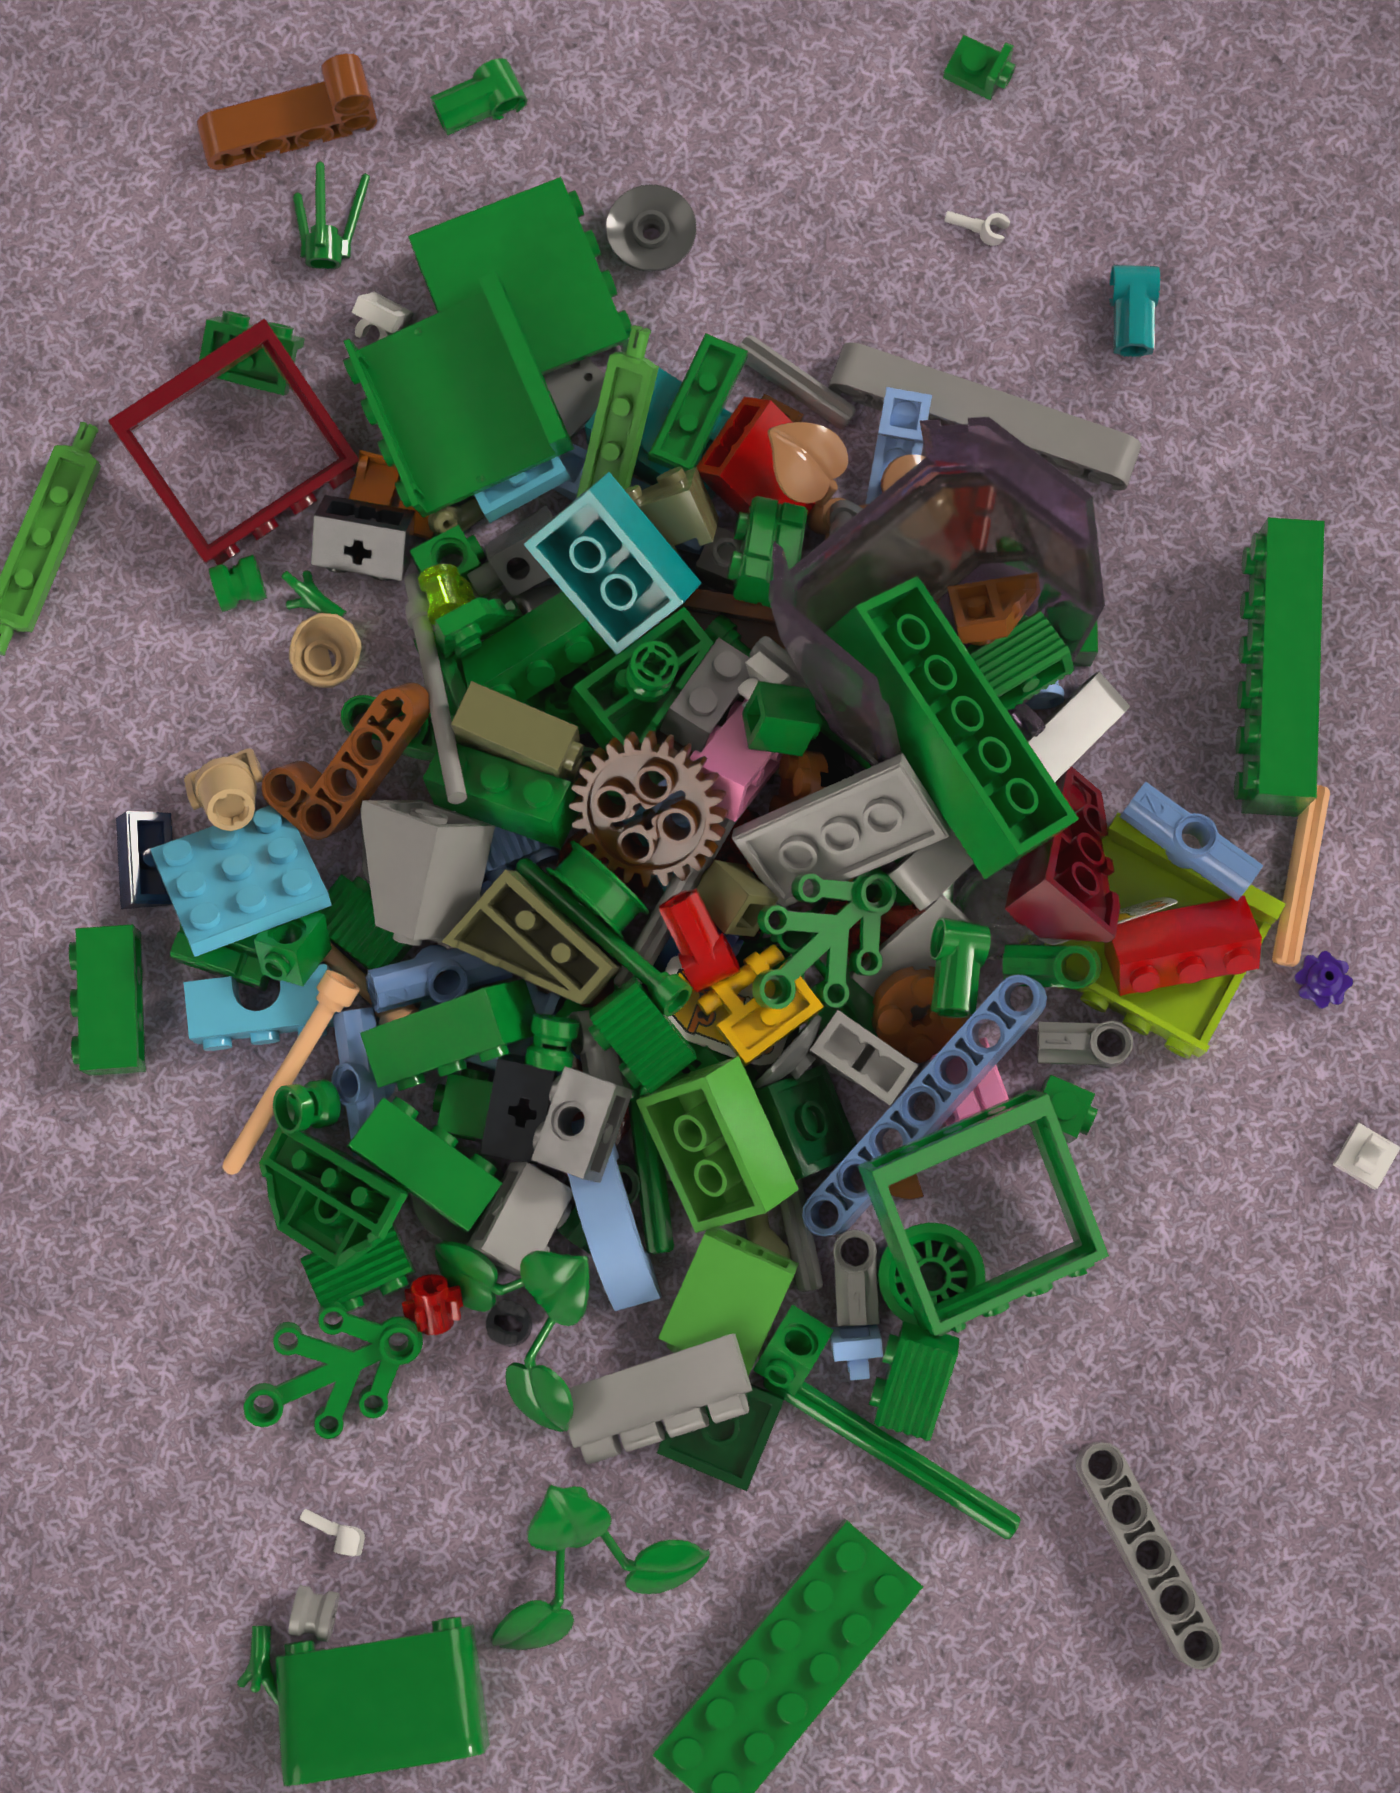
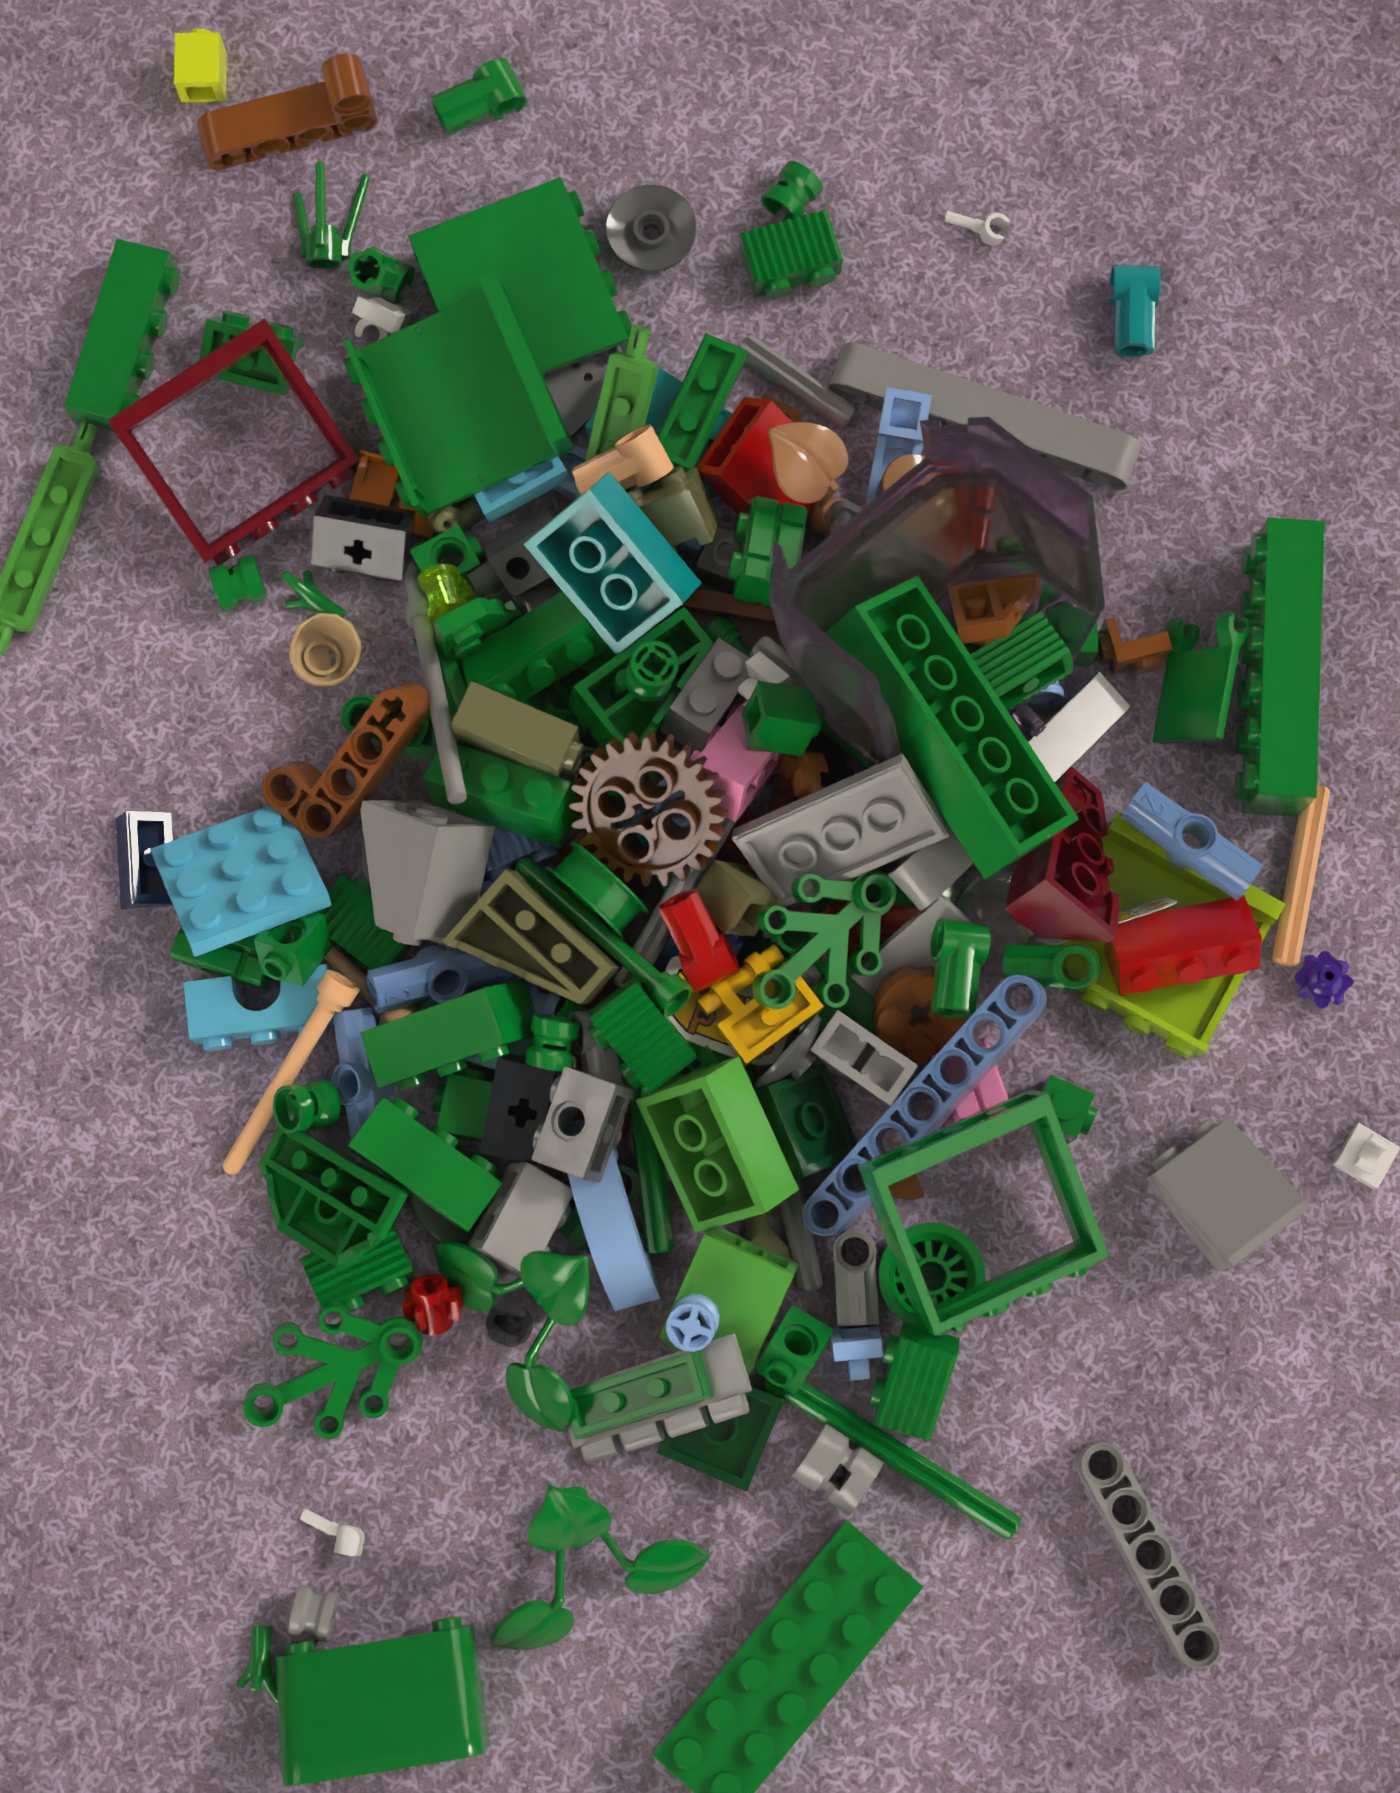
green brick [69,924,146,1076] -> none
tan piece [184,749,263,831] -> none
green bracket [943,35,1016,101] -> none
light grey piece [1037,1021,1133,1068] -> none
none -> green brick [64,239,180,432]
none -> neon yellow brick [174,29,227,102]
none -> green piece [346,246,415,304]
none -> green tile [570,1350,713,1440]
none -> light nougat piece [572,425,674,494]
none -> light blue wheel [666,1294,720,1352]
none -> green brick [739,209,843,299]
none -> green wheel [761,161,823,222]
none -> light grey wheel [792,1423,884,1515]
none -> dark orange bracket [1098,617,1173,674]
none -> light grey slope [1145,1117,1311,1271]
none -> green flag [1152,612,1252,744]

